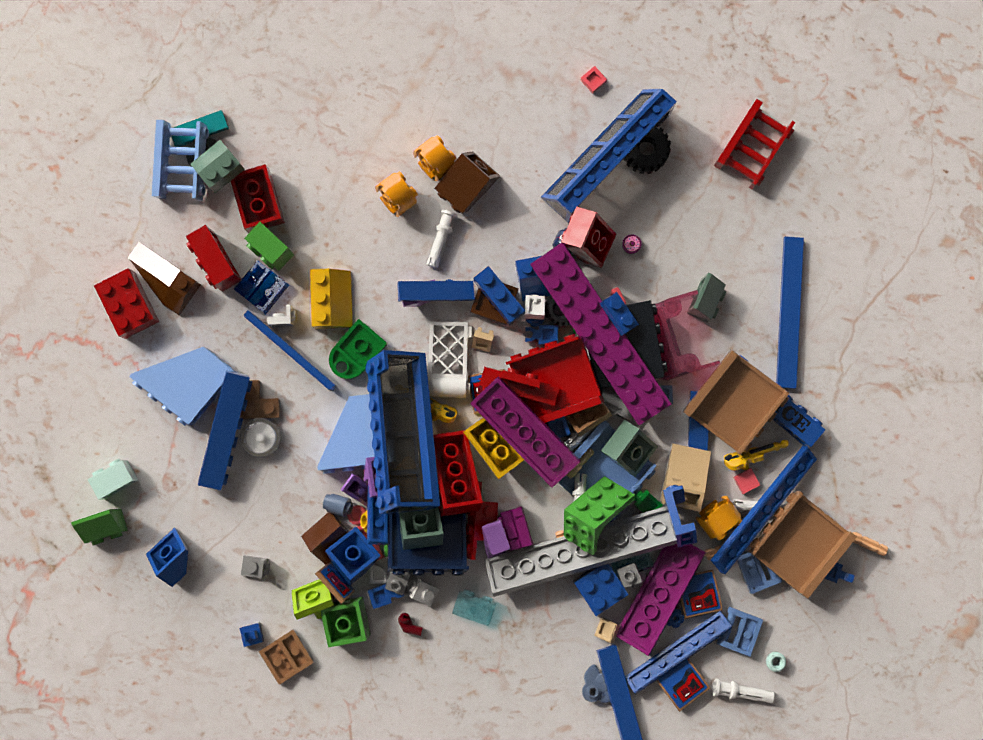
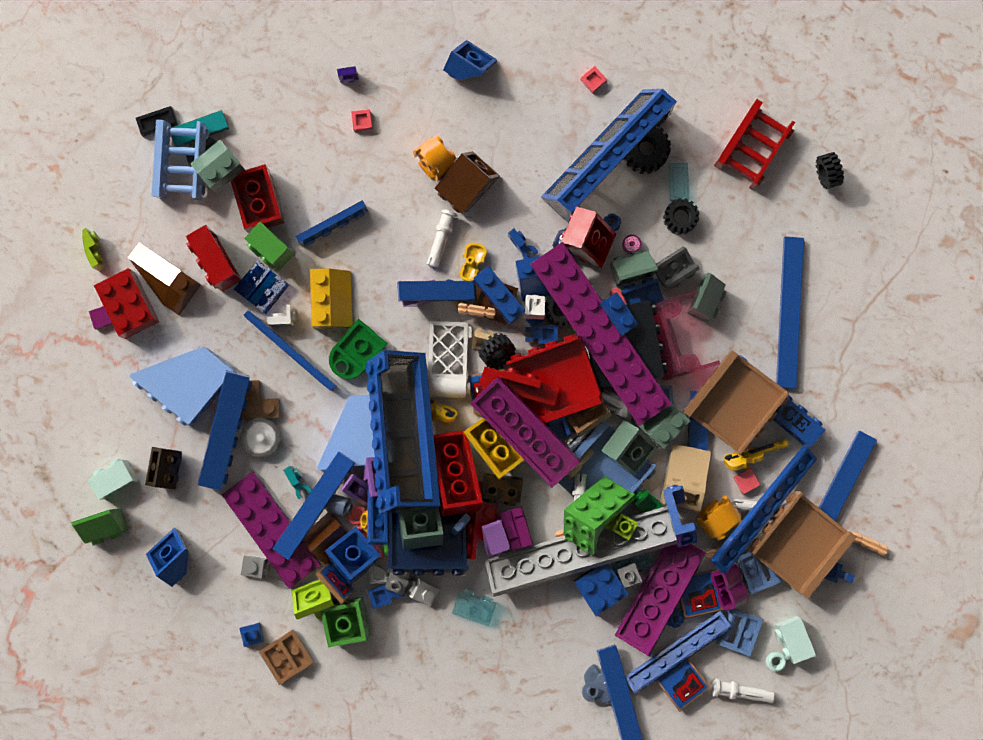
light orange brick [375,171,418,217] -> none
dark red arm [398,613,423,637] -> none
tan tile [594,617,620,644] -> none
none -> lime slope [82,228,104,271]
none -> magenta tile [89,306,112,330]
none -> black tile [136,106,178,137]
none -> dark brown brick [145,447,182,490]
none -> magenta plate [221,472,321,589]
none -> blue tile [273,452,355,560]
none -> teal plate [283,466,312,499]
none -> blue plate [295,200,368,246]
none -> dark purple plate [337,66,359,84]
none -> coral tile [351,109,373,132]
none -> blue slope [443,40,497,80]
none -> medium blue tile [450,513,471,536]
none -> yellow piece [455,243,488,308]
none -> light nougat axle [458,303,496,319]
none -> black tyre [478,333,516,370]
none -> dark brown brick [481,473,523,506]
none -> blue plate [508,228,538,259]
none -> blue plate [603,213,621,231]
none -> lime slope [605,513,638,540]
none -> sand green slope [610,250,658,286]
none -> blue bracket [621,277,665,305]
none -> sand green slope [634,405,690,449]
none -> dark grey bracket [655,246,700,289]
none -> black tyre [663,198,700,235]
none -> clear light blue tile [668,163,690,202]
none -> magenta brick [711,564,749,610]
none -> light aqua brick [774,616,816,664]
none -> black tyre [816,152,844,189]
none -> blue tile [818,431,877,521]

